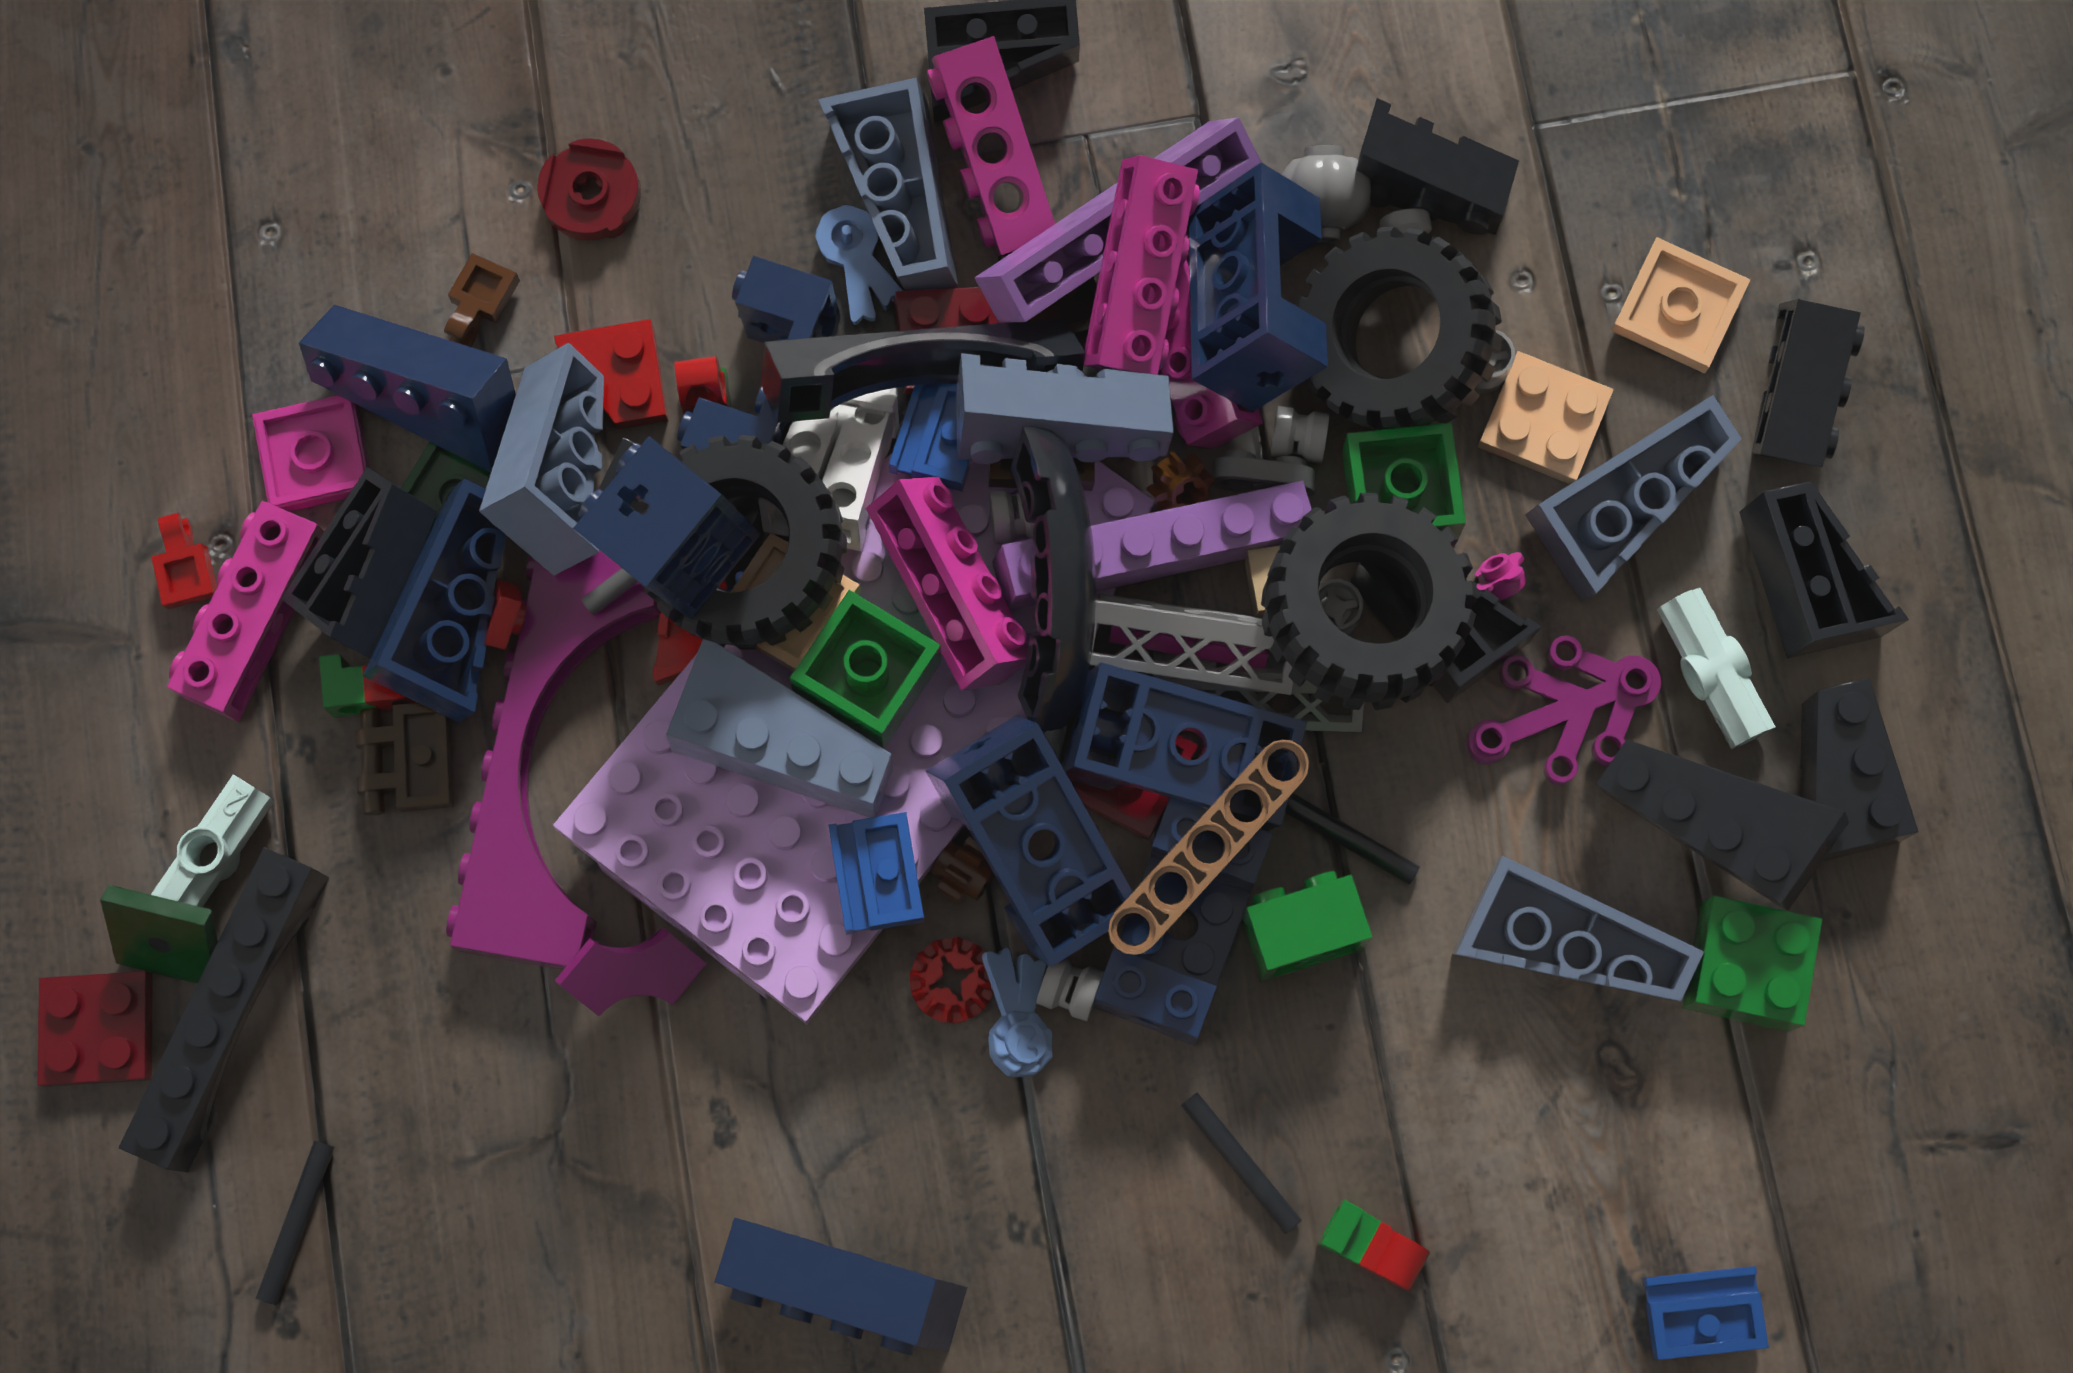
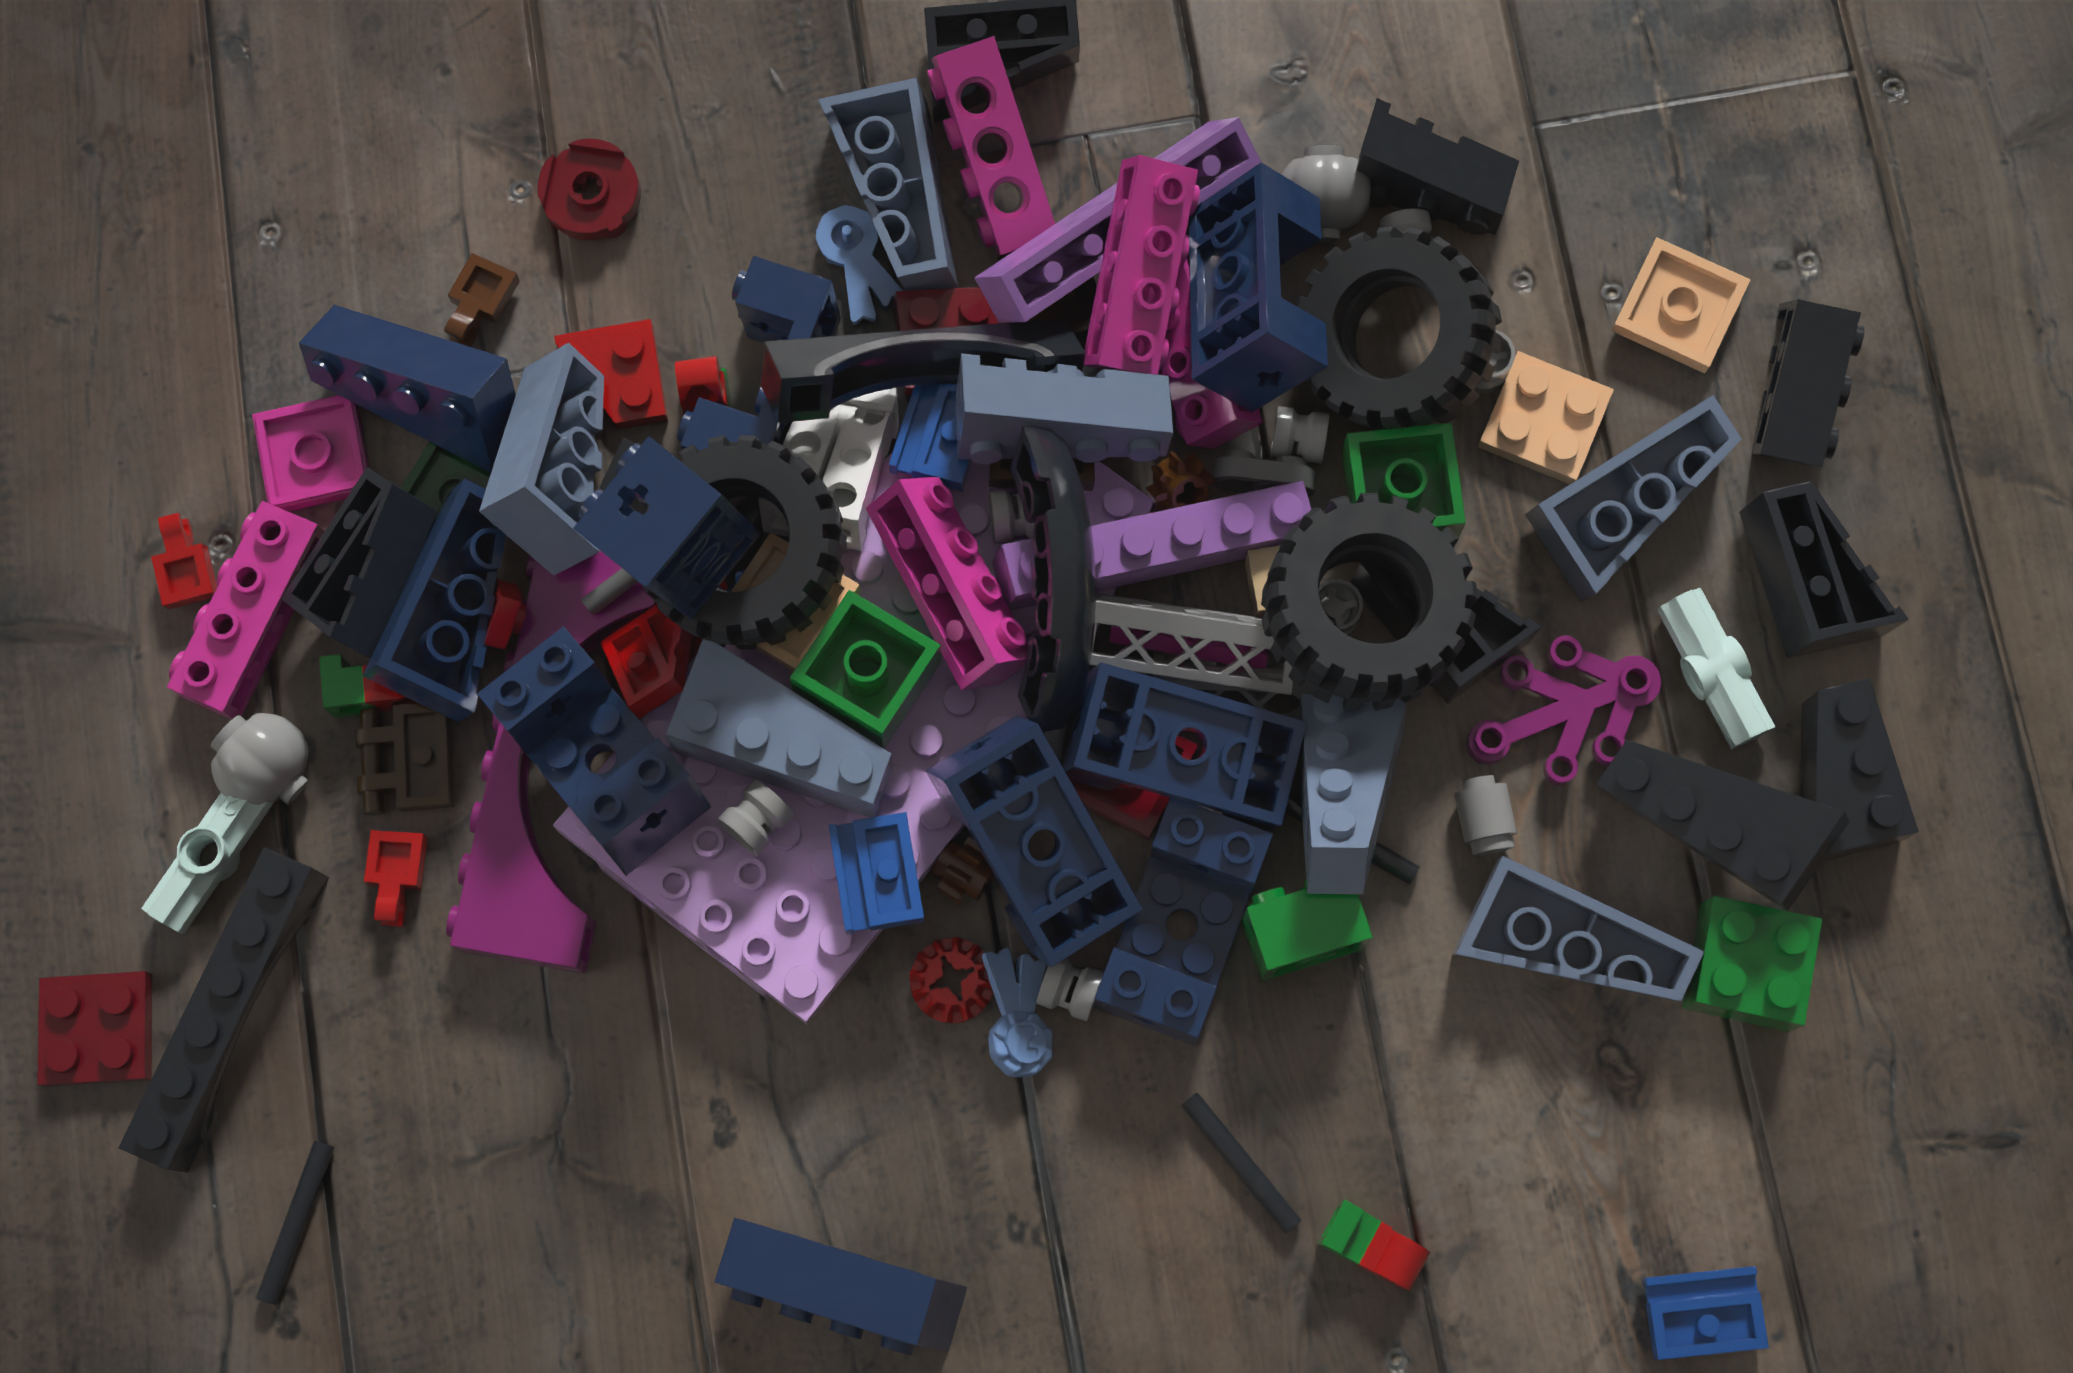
dark green tile [100,885,218,984] -> none
magenta tile [555,928,707,1016] -> none
medium nougat beam [1108,740,1309,955] -> none
dark pink plate [1475,552,1526,600] -> none
none -> light grey plant [211,713,309,805]
none -> red plate [364,830,428,927]
none -> dark blue plate [477,626,711,876]
none -> red wing [600,604,692,719]
none -> light grey wheel [717,779,794,856]
none -> sand blue wedge [1298,694,1407,894]
none -> light grey brick [1454,775,1517,856]

